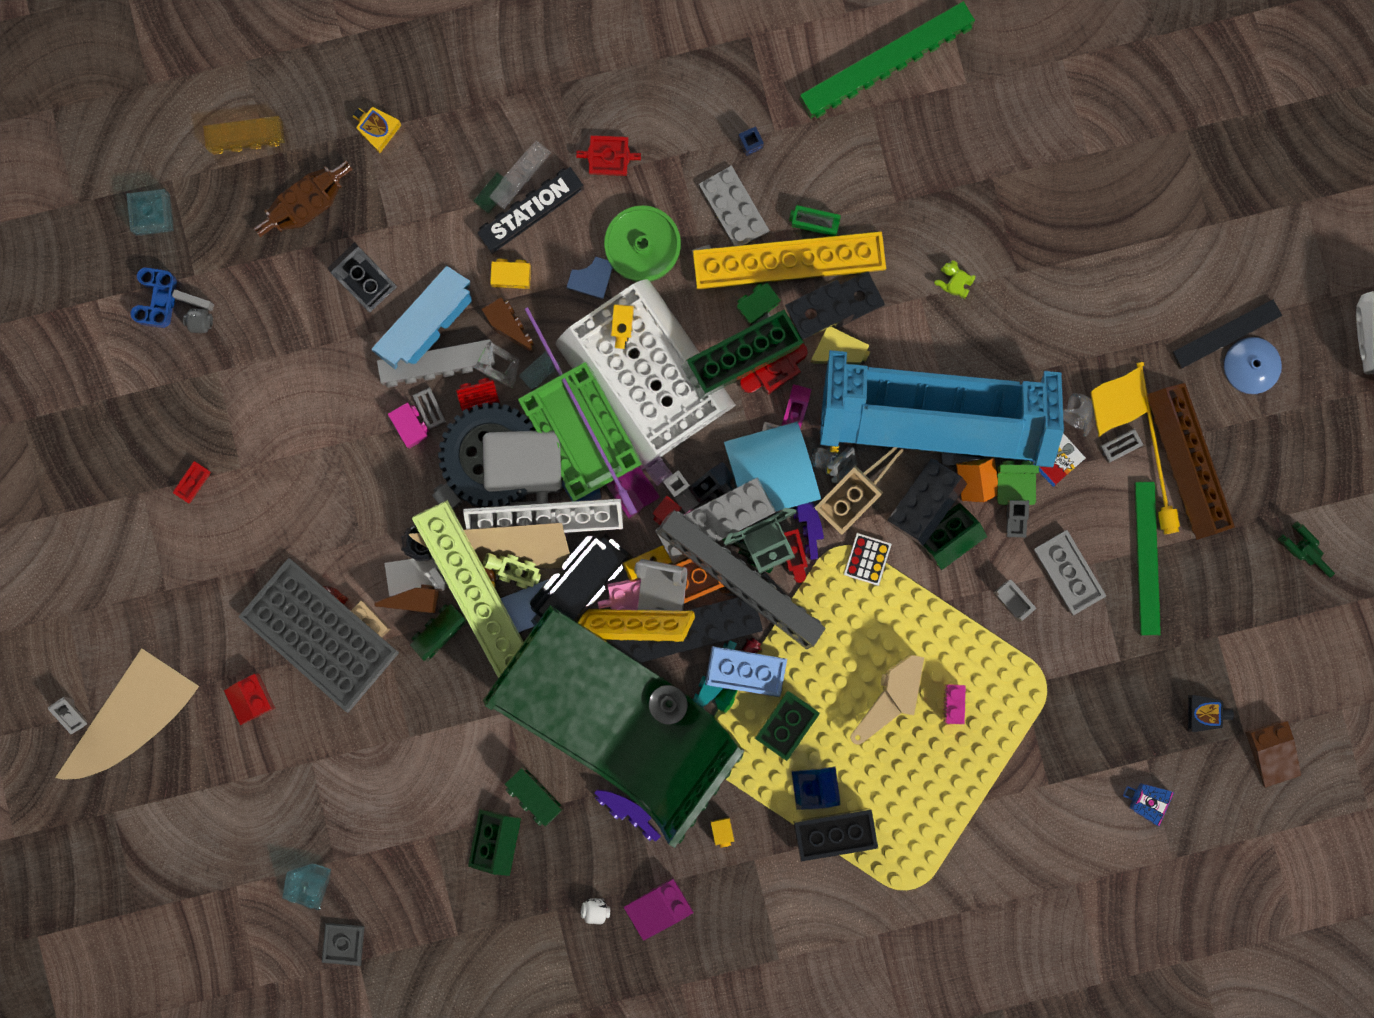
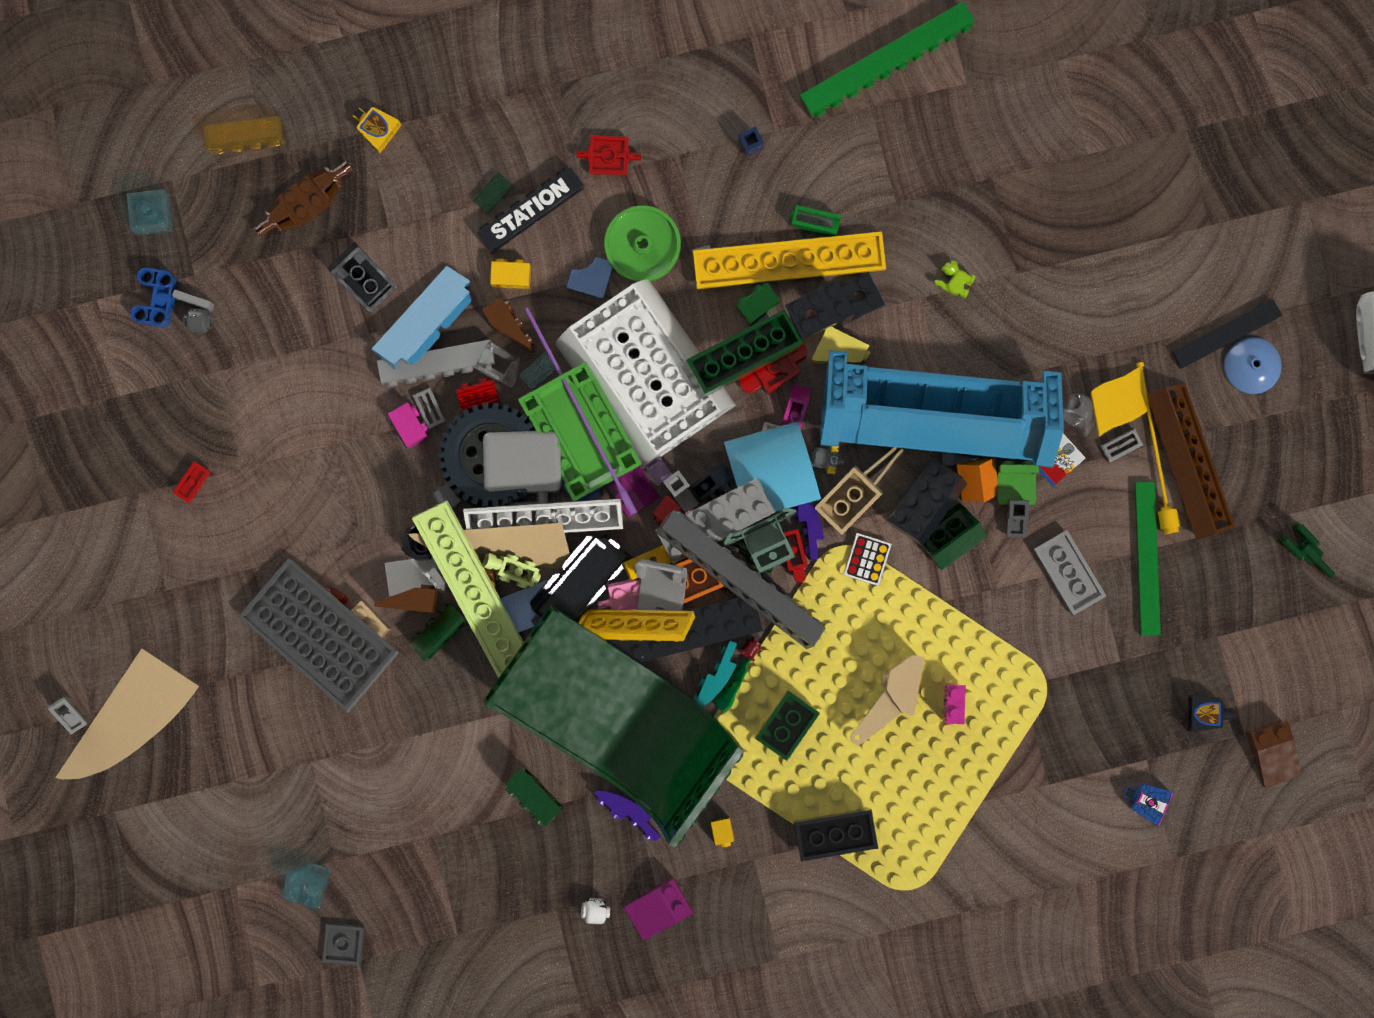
red slope [224,674,275,725] -> none
dark green slope [468,809,521,876] -> none
clear slope [489,140,551,209] -> none
yellow torso [611,304,635,349] -> none
dark grey dish [649,685,688,724] -> none
light grey plate [699,165,769,246] -> none
light blue tile [705,646,787,697] -> none
clear blue slope [791,766,841,810] -> none
light grey tile [828,447,858,483] -> none
light grey panel [993,579,1037,621] -> none

